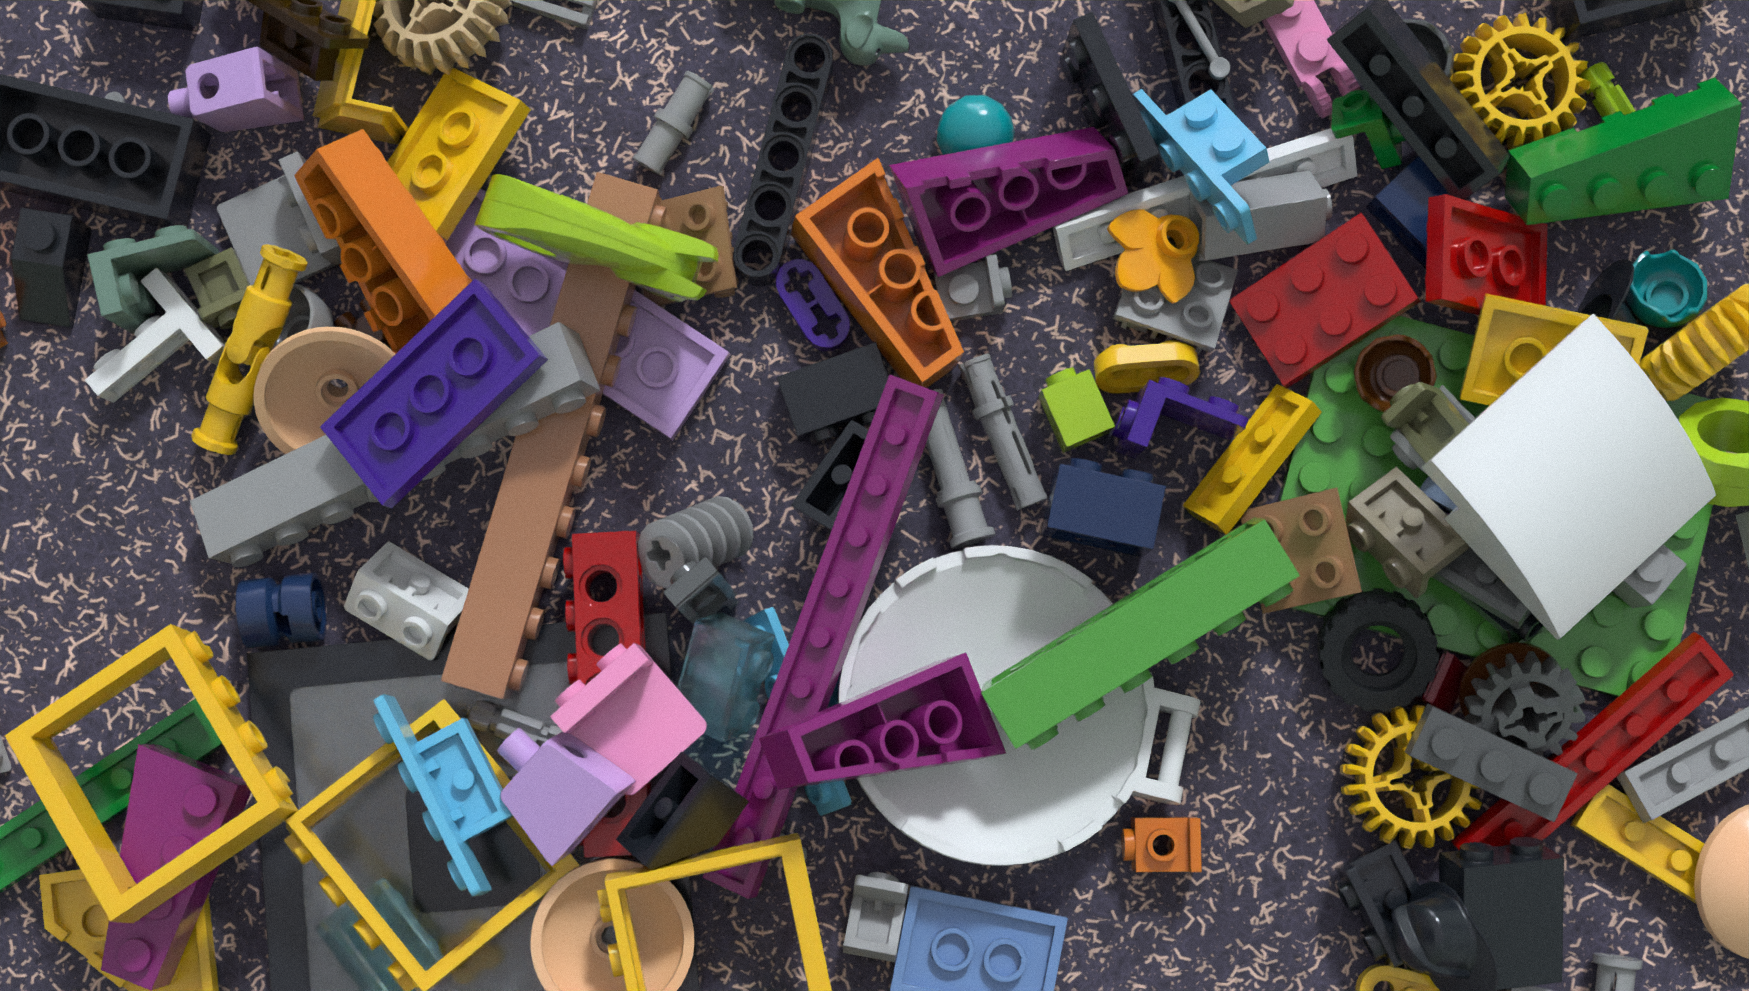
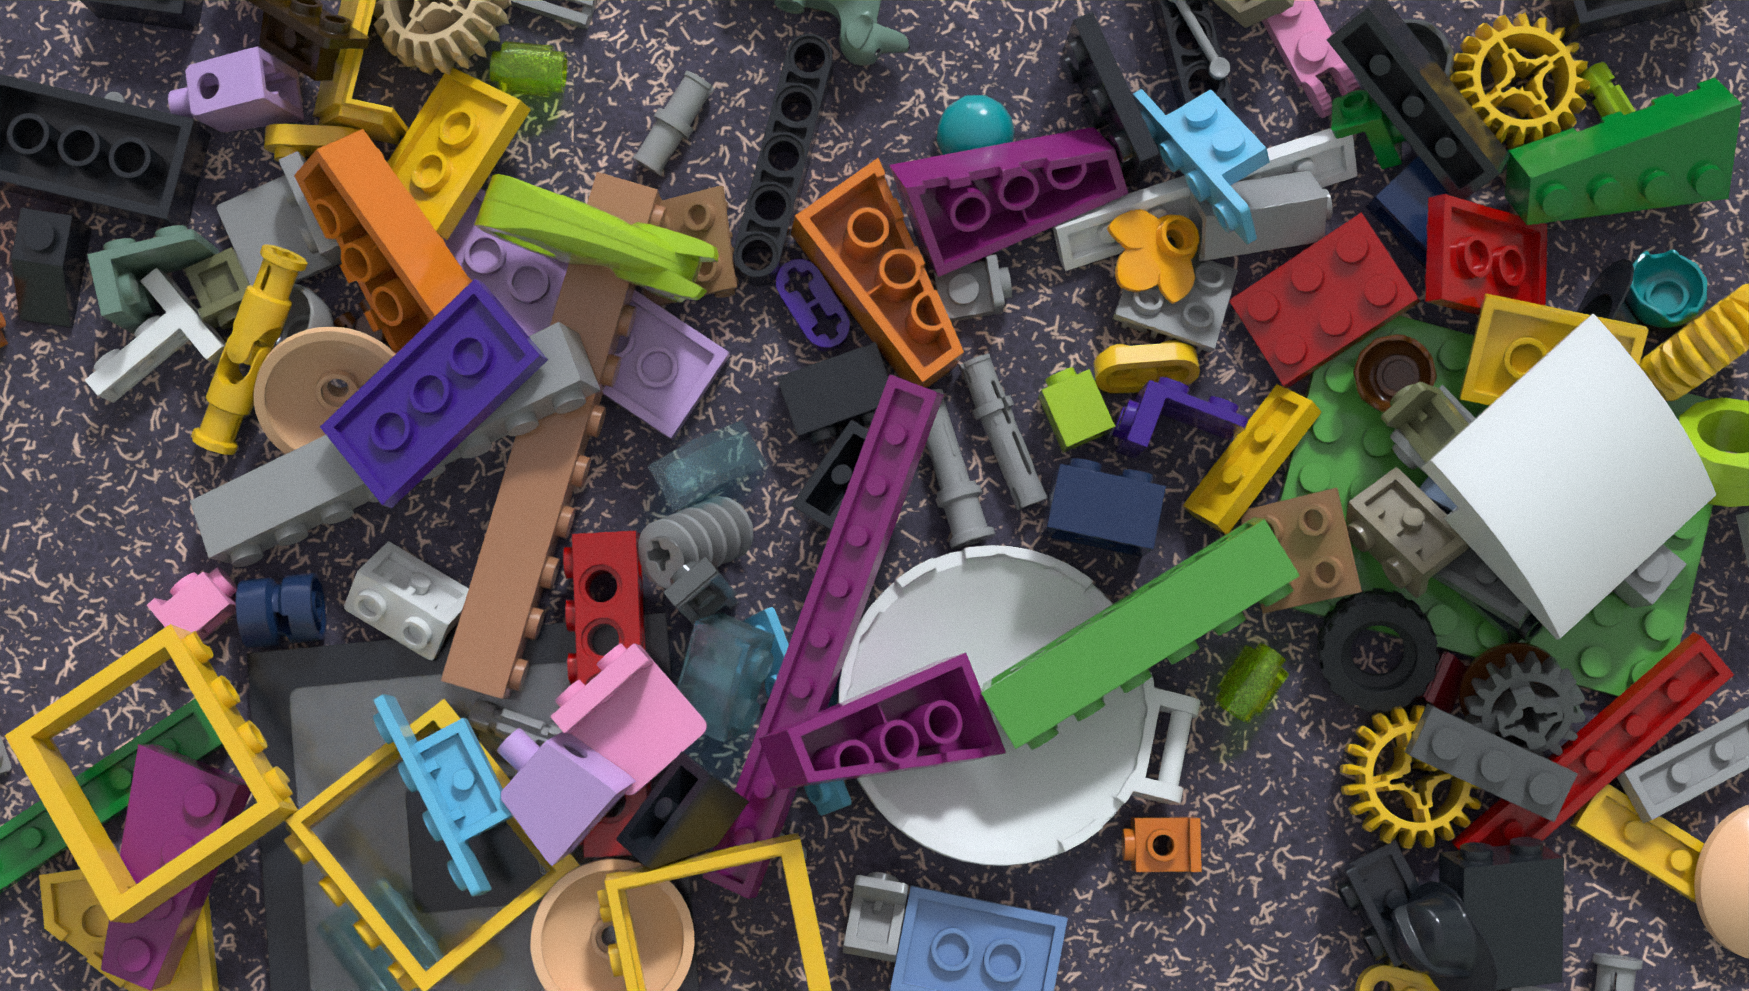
none -> bright pink brick [147,567,237,641]
none -> yellow plate [264,124,369,162]
none -> clear neon green brick [490,41,568,97]
none -> clear light blue slope [647,420,768,513]
none -> clear neon green brick [1214,643,1289,724]

